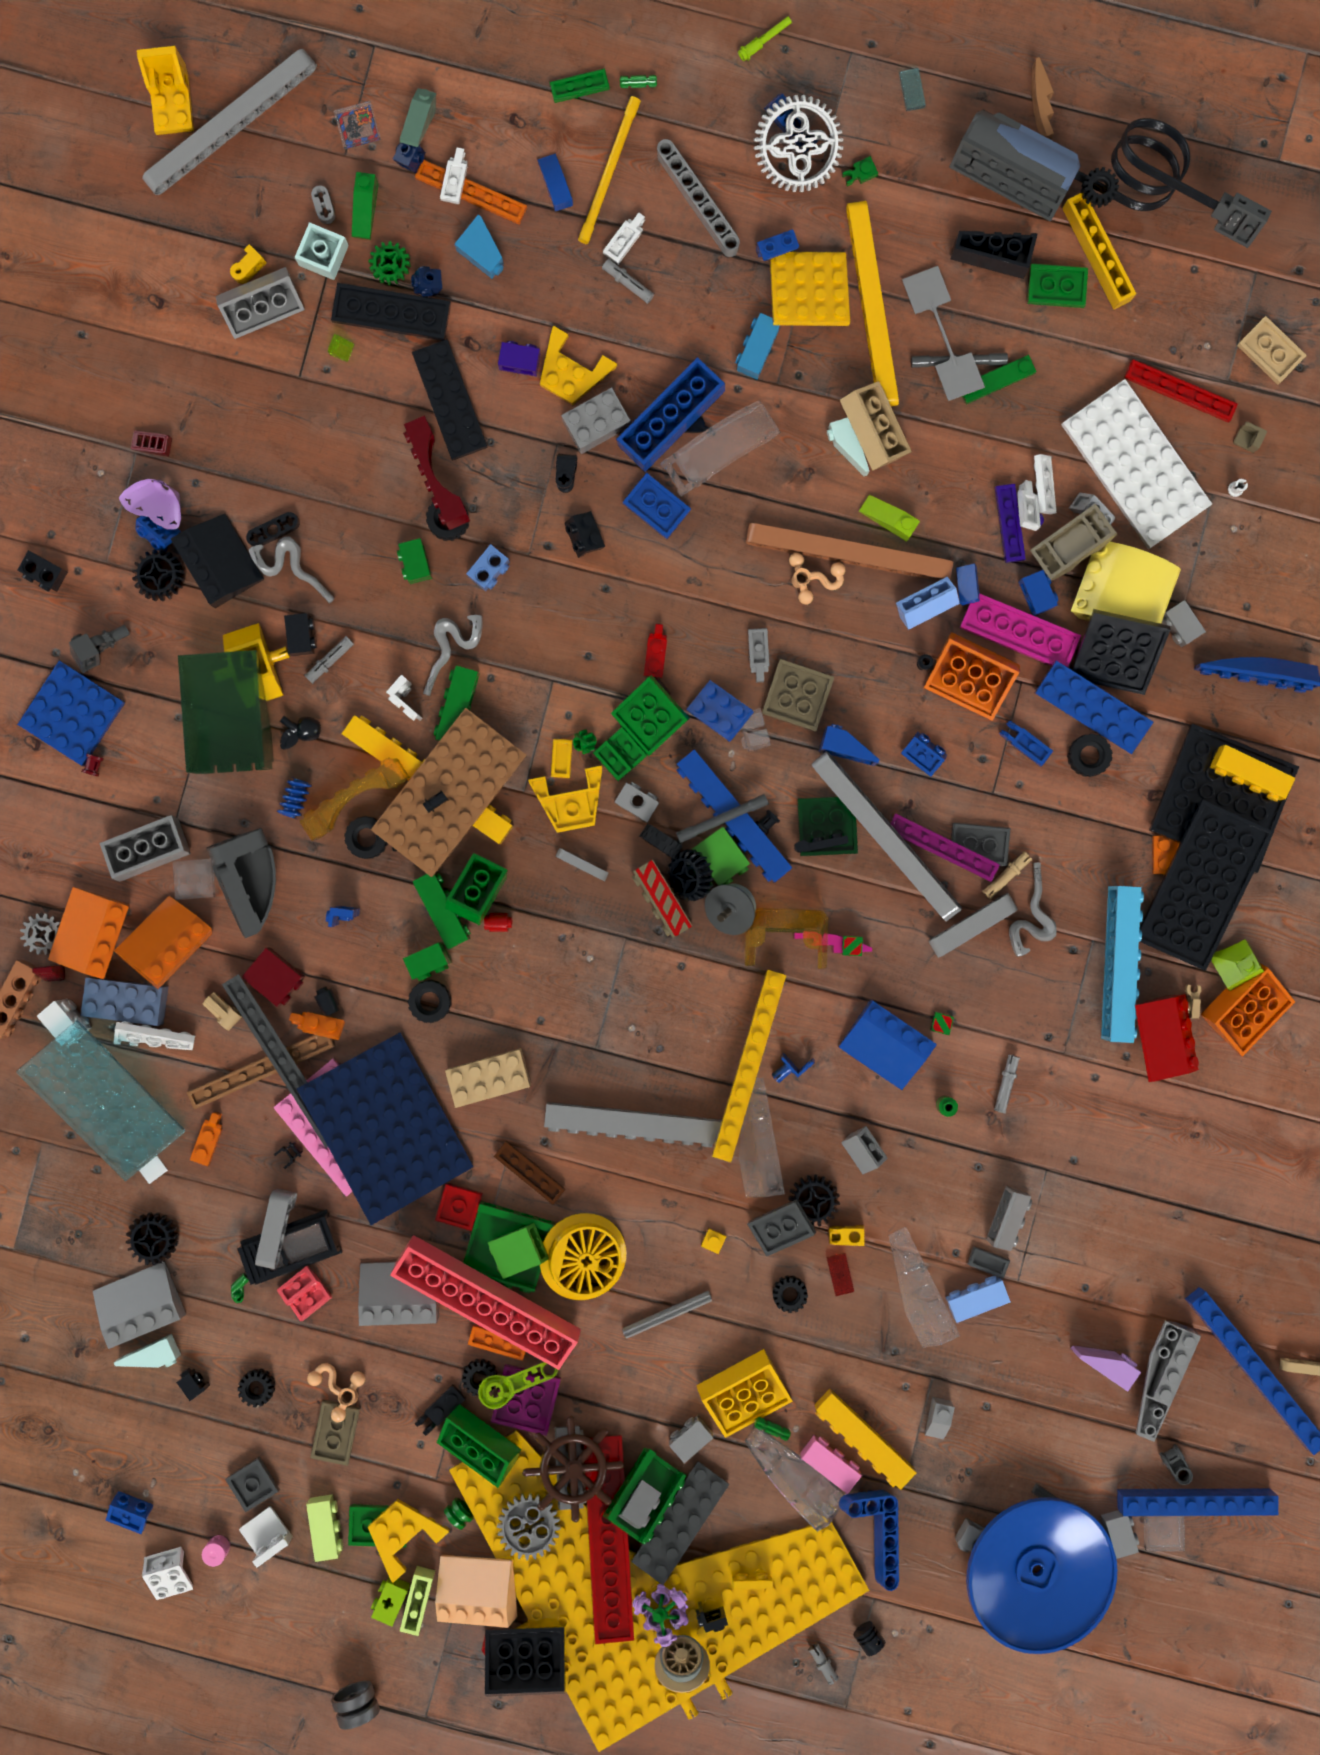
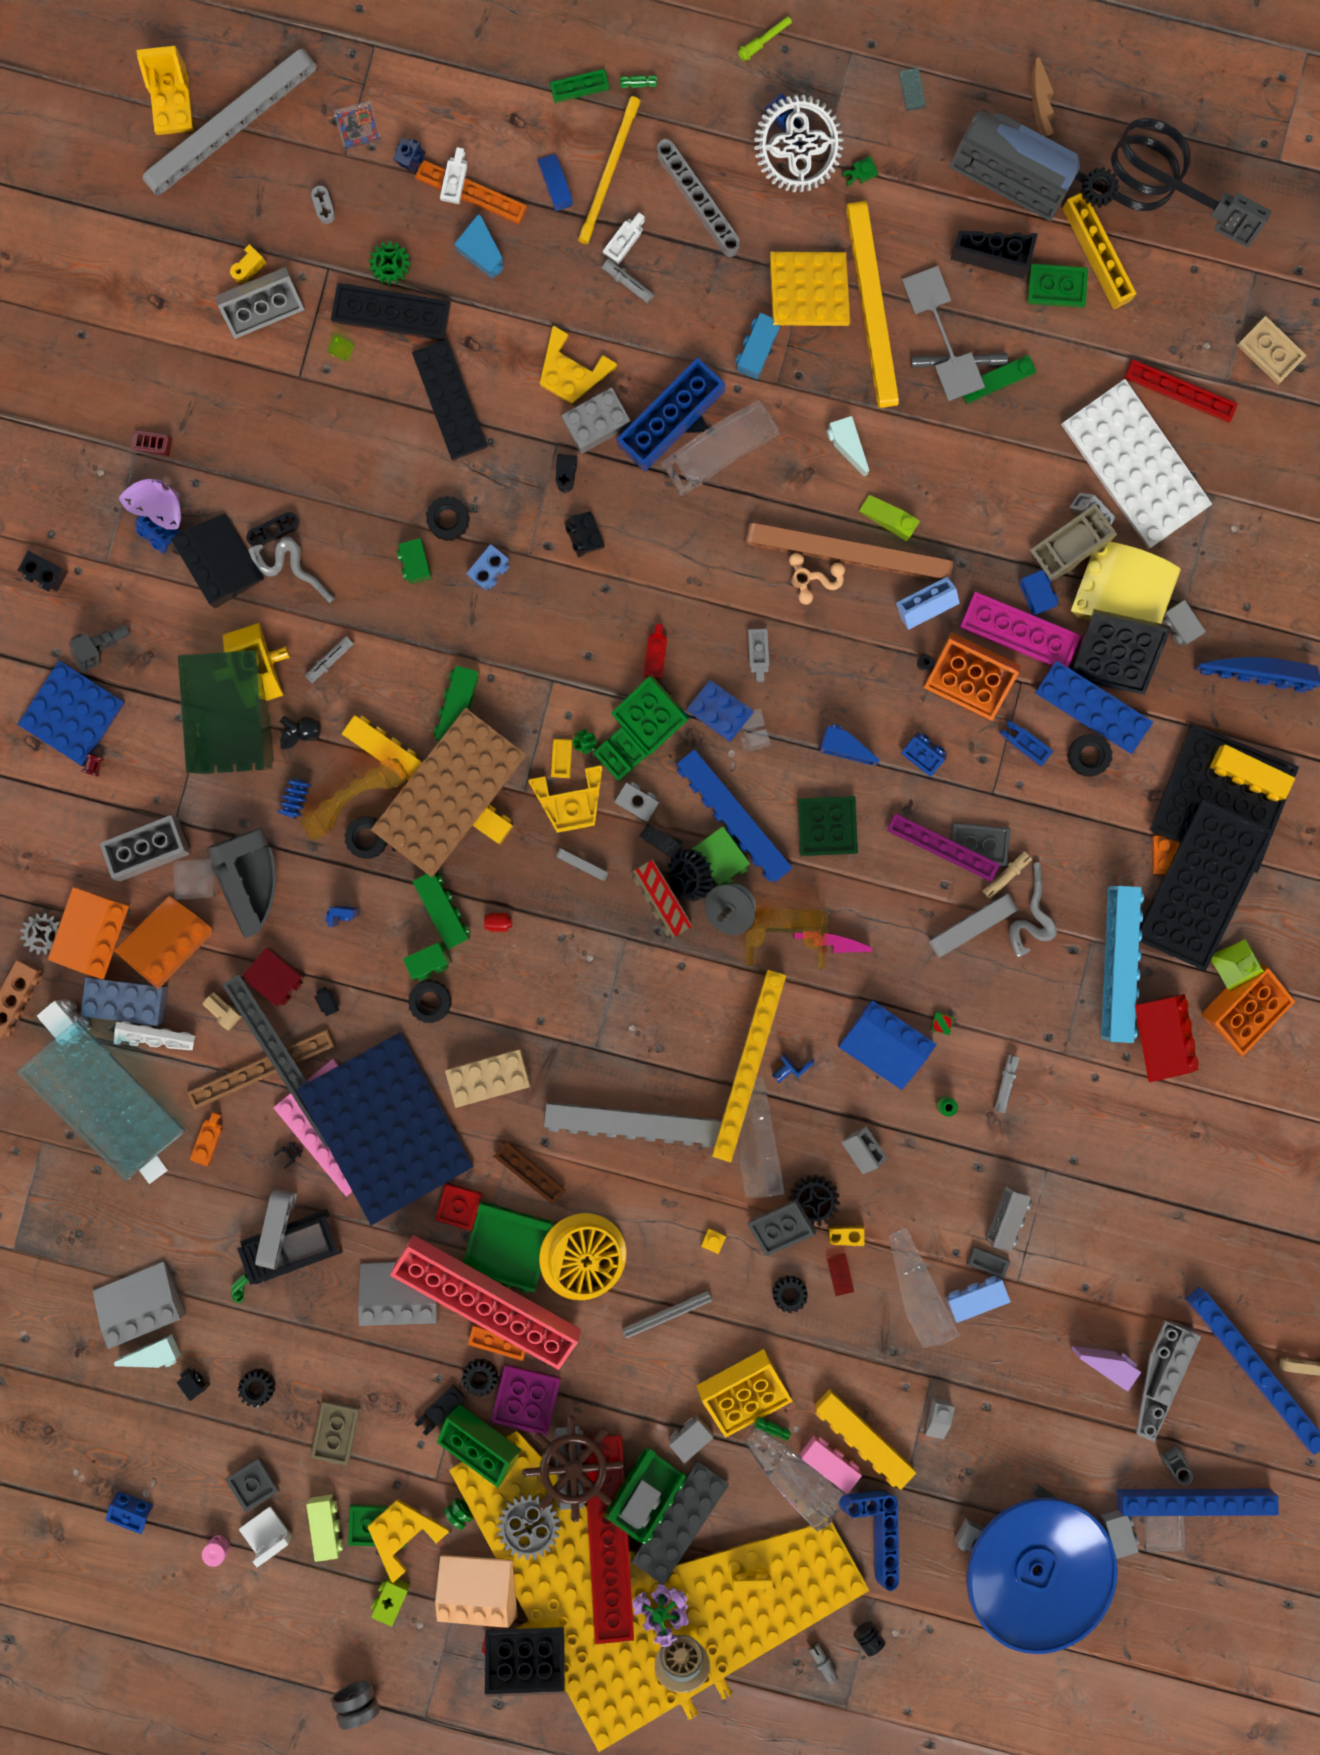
dark red slope [32,965,65,982] -> none
black gear [126,1212,179,1265] -> none
black gear [132,549,185,602] -> none
white bracket [142,1547,193,1600] -> none
coral slope [277,1266,332,1321] -> none
black brick [284,613,317,656] -> none
orange hinge [289,1012,345,1040] -> none
light aqua brick [295,222,349,280] -> none
light nougat piece [307,1363,365,1423] -> none
green slope [351,172,379,240] -> none
white bracket [386,675,423,721] -> none
sand green slope [400,88,436,147] -> none
yellowish green brick [400,1566,436,1636] -> none
dark red arch [403,415,470,530] -> none
dark blue brick [411,266,443,297] -> none
black pin [422,790,448,813] -> none
light grey animal [423,615,483,696] -> none
green brick [445,853,508,925] -> none
lime beam [478,1362,558,1409] -> none
bright green brick [488,1223,549,1279] -> none
dark purple brick [498,341,541,377] -> none
blue plate [623,473,691,539] -> none
dark grey piece [676,794,769,843] -> none
black bracket [695,1601,728,1633] -> none
black bush [755,809,780,835] -> none
blue bracket [756,229,799,261] -> none
dark tan plate [762,659,834,732] -> none
black hinge [794,833,849,853] -> none
light grey beam [811,751,962,921] -> none
tan brick [840,381,912,471] -> none
green tile [842,936,863,956] -> none
blue tile [956,563,980,605] -> none
dark purple plate [995,484,1044,563] -> none
white hinge [1017,480,1041,531] -> none
white plate [1034,454,1057,515] -> none
tan plate [1185,984,1201,1019] -> none
white pin [1228,479,1248,497] -> none
dark tan panel [1233,422,1267,453] -> none

